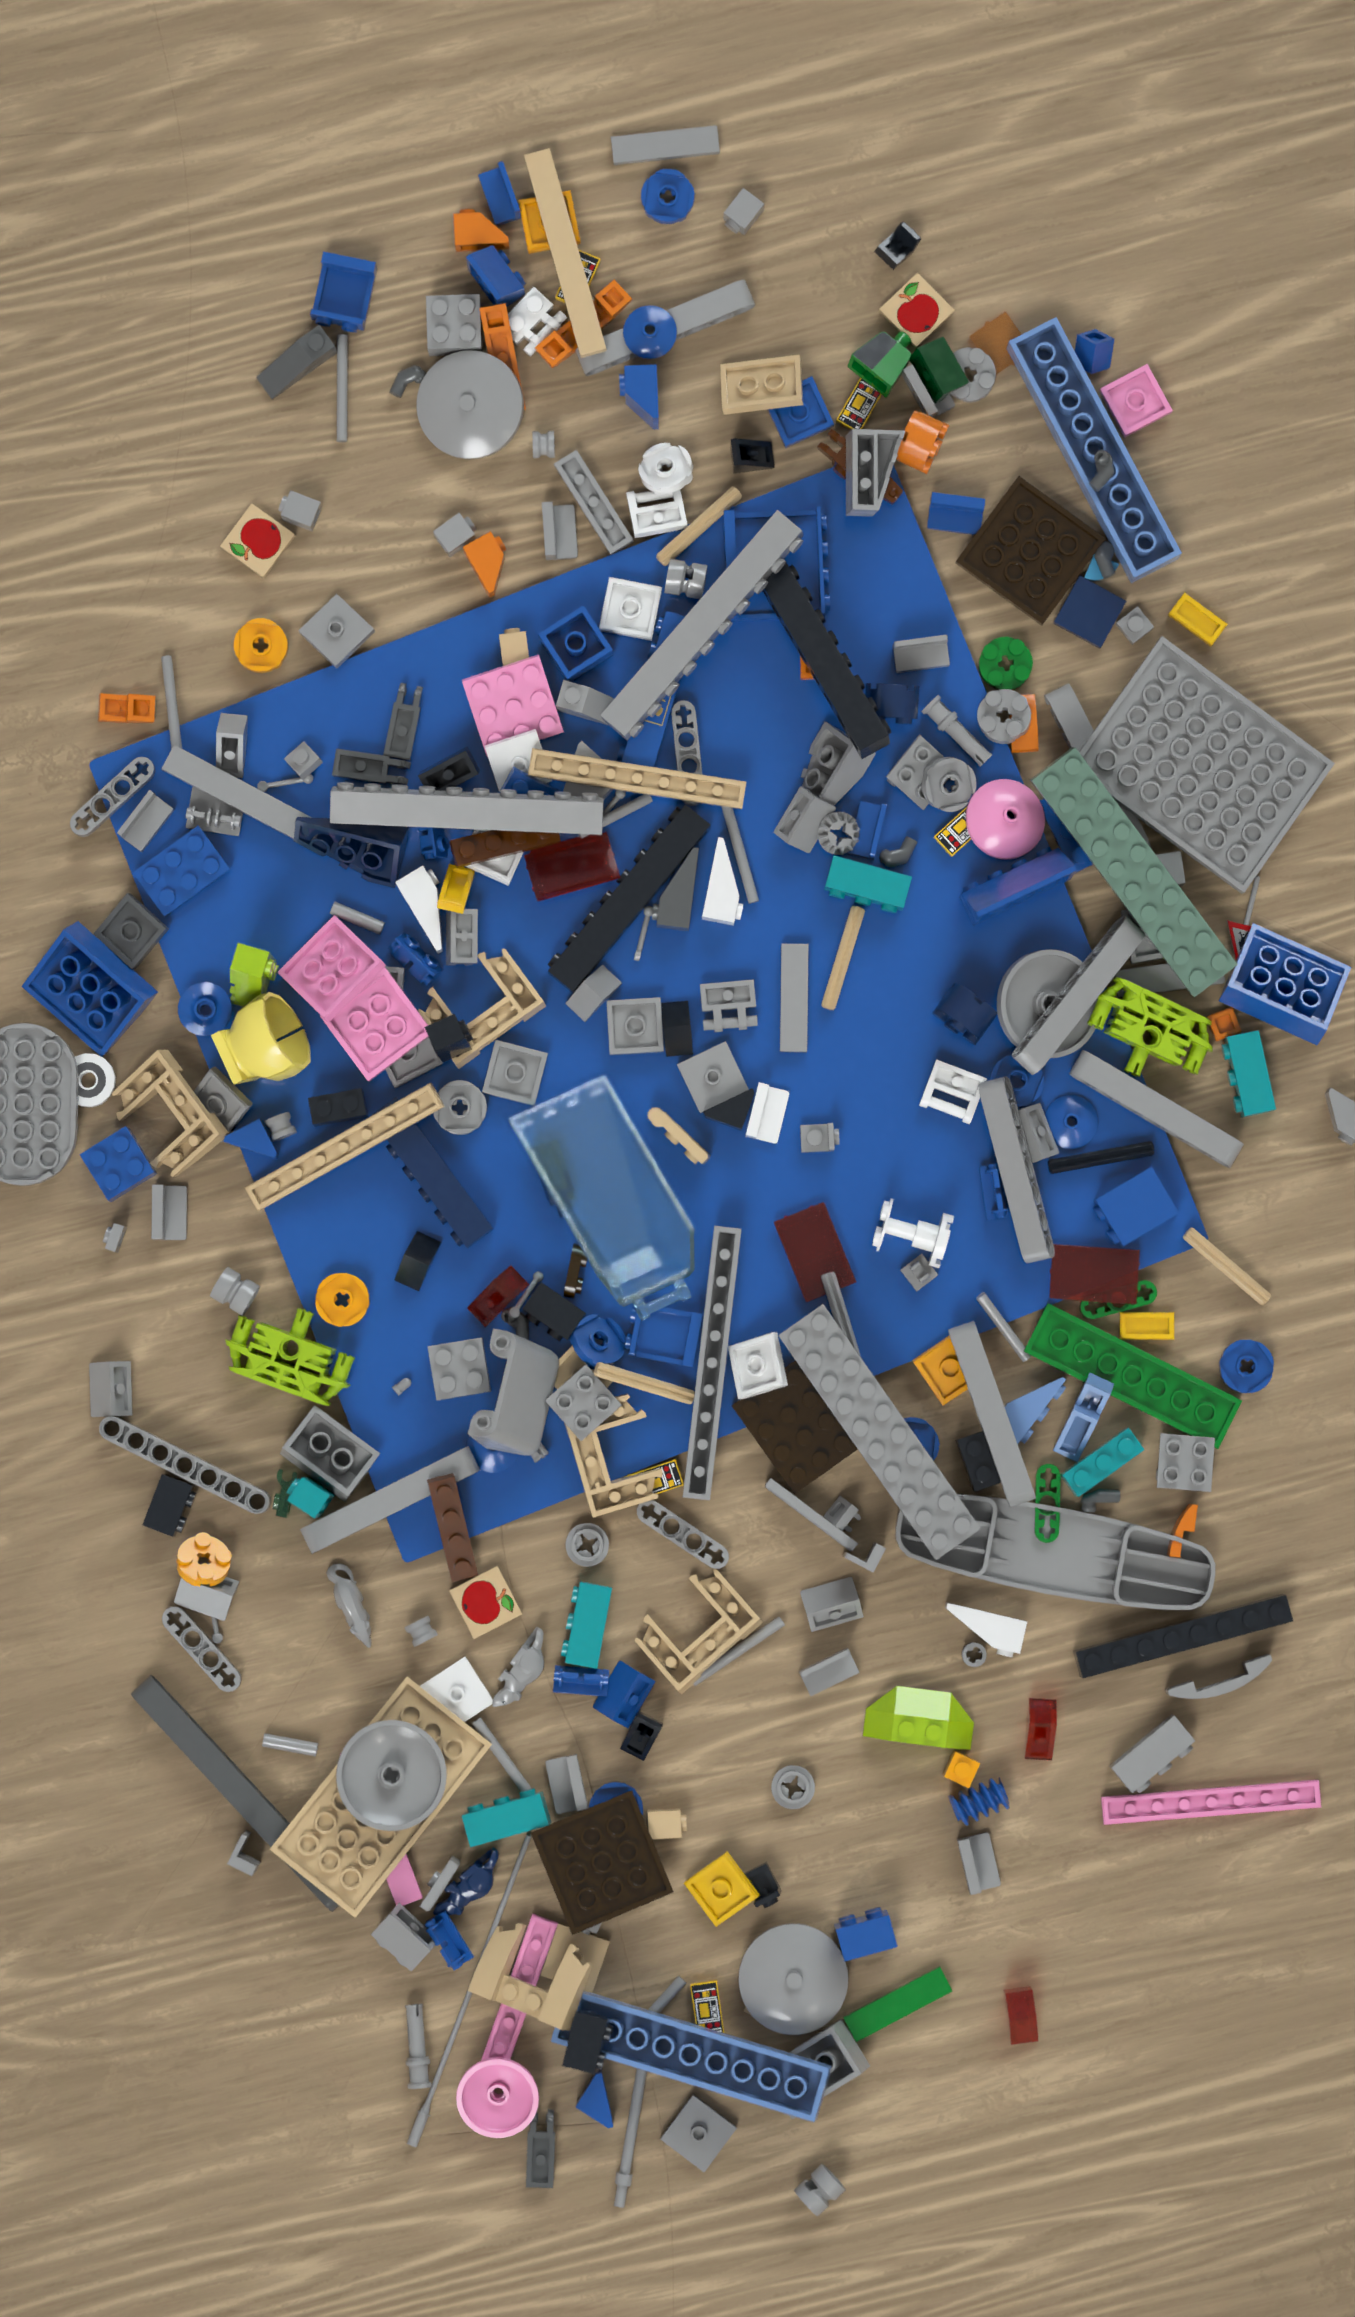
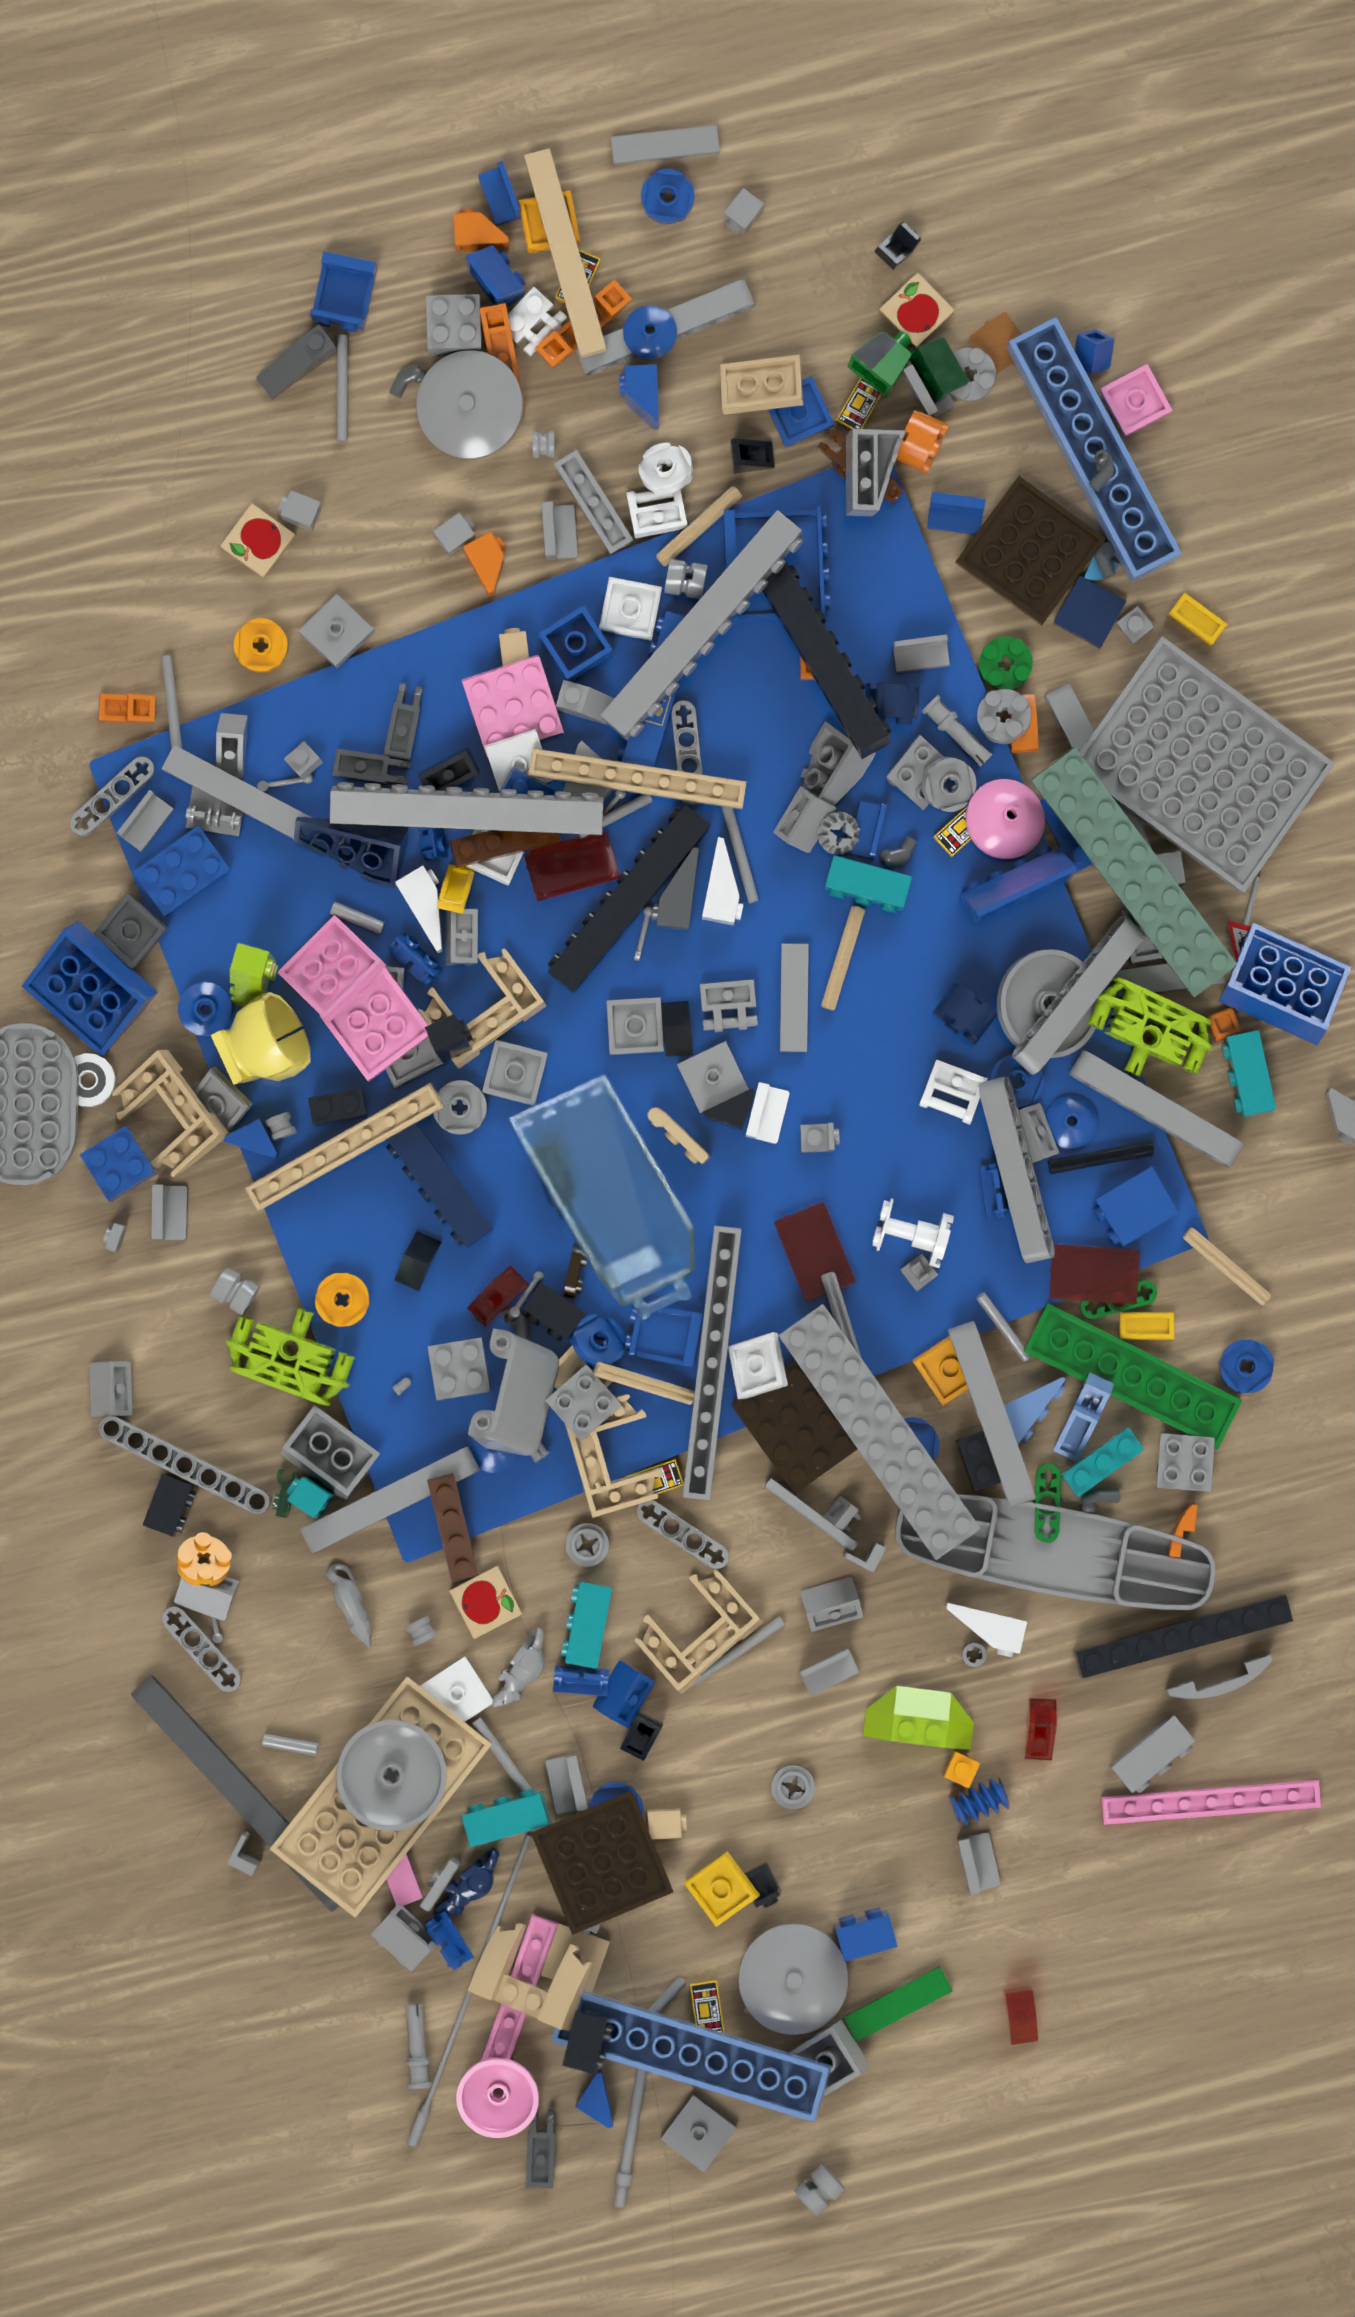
light grey slope [565,965,622,1022] -> none

